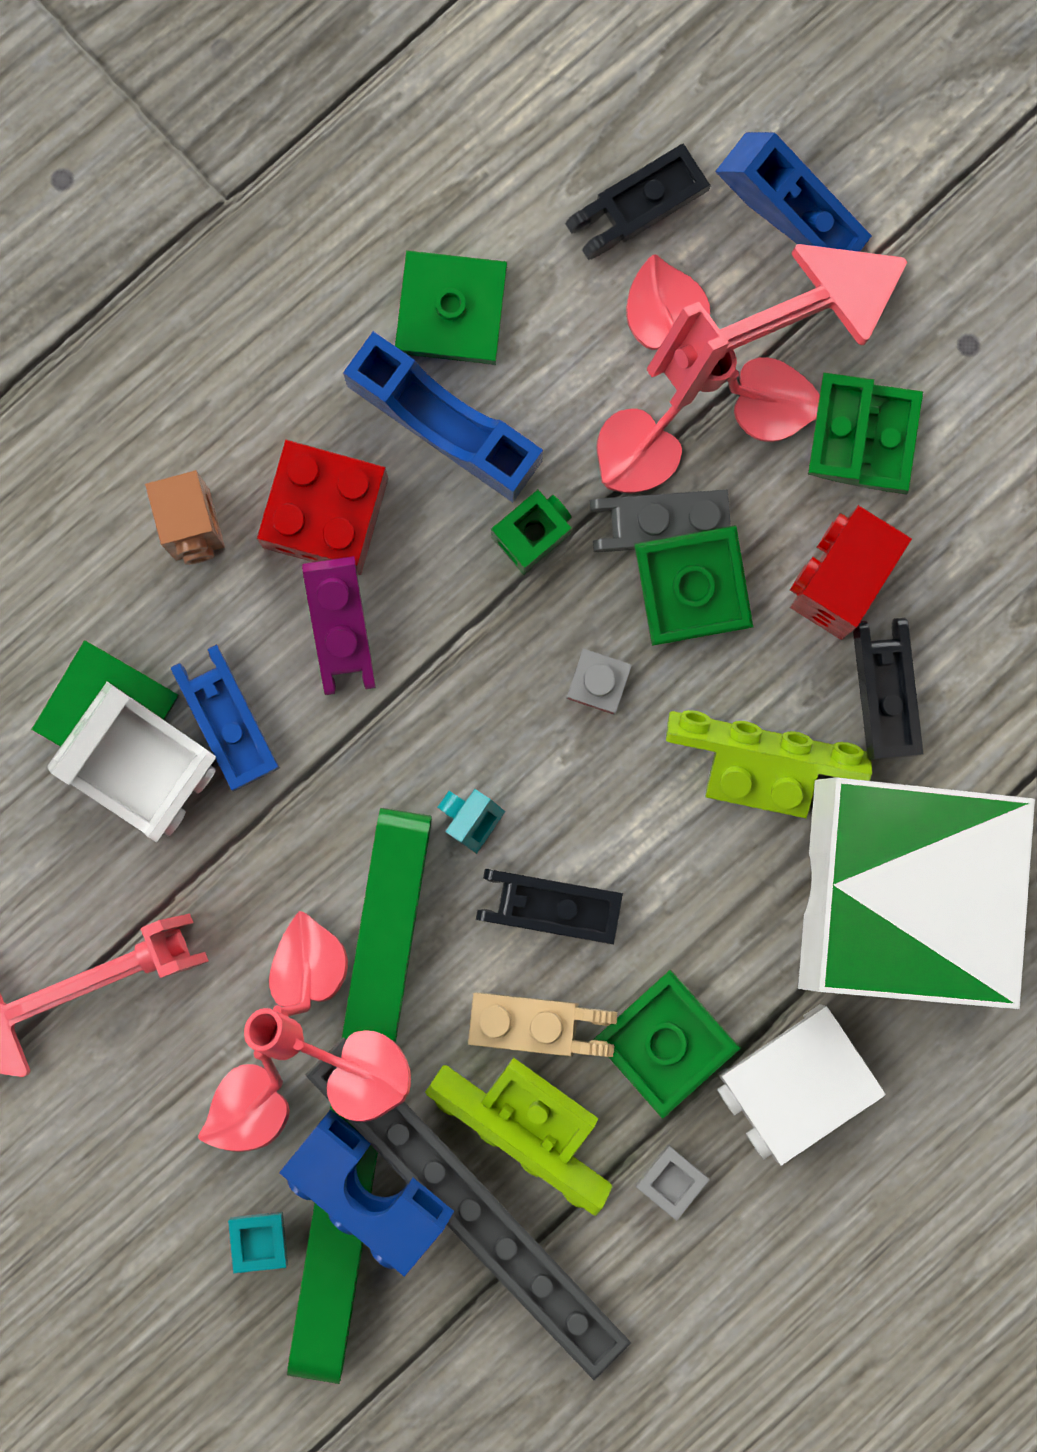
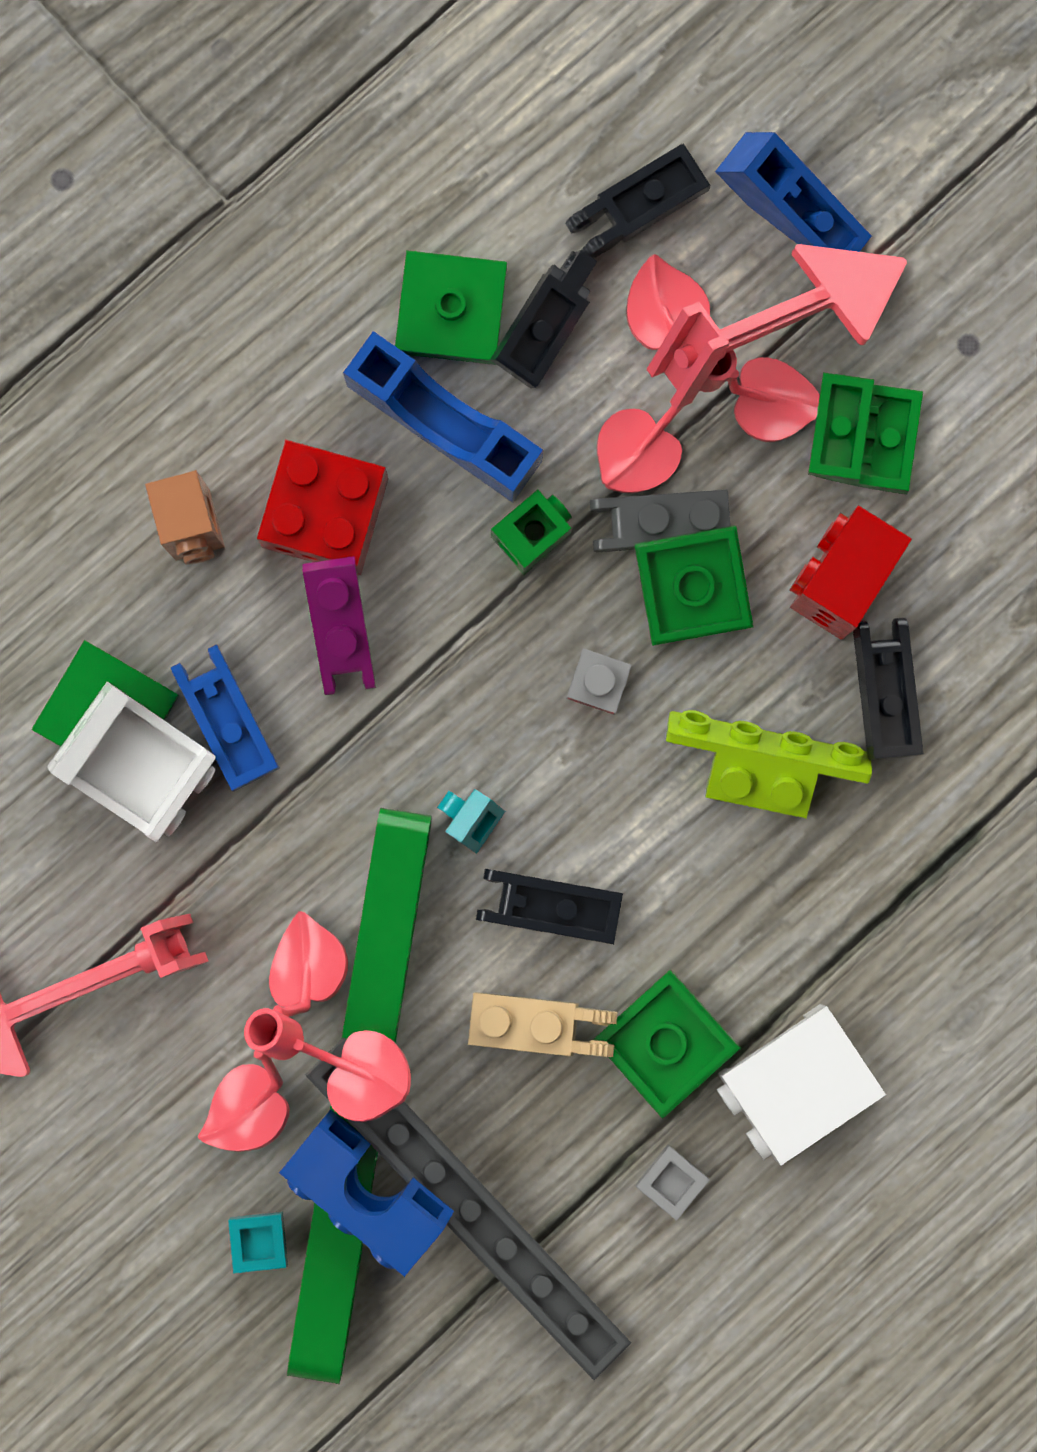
lime bracket [425,1057,612,1216] -> none
tile [798,778,1035,1009] -> none
none -> black hinge [490,250,597,388]

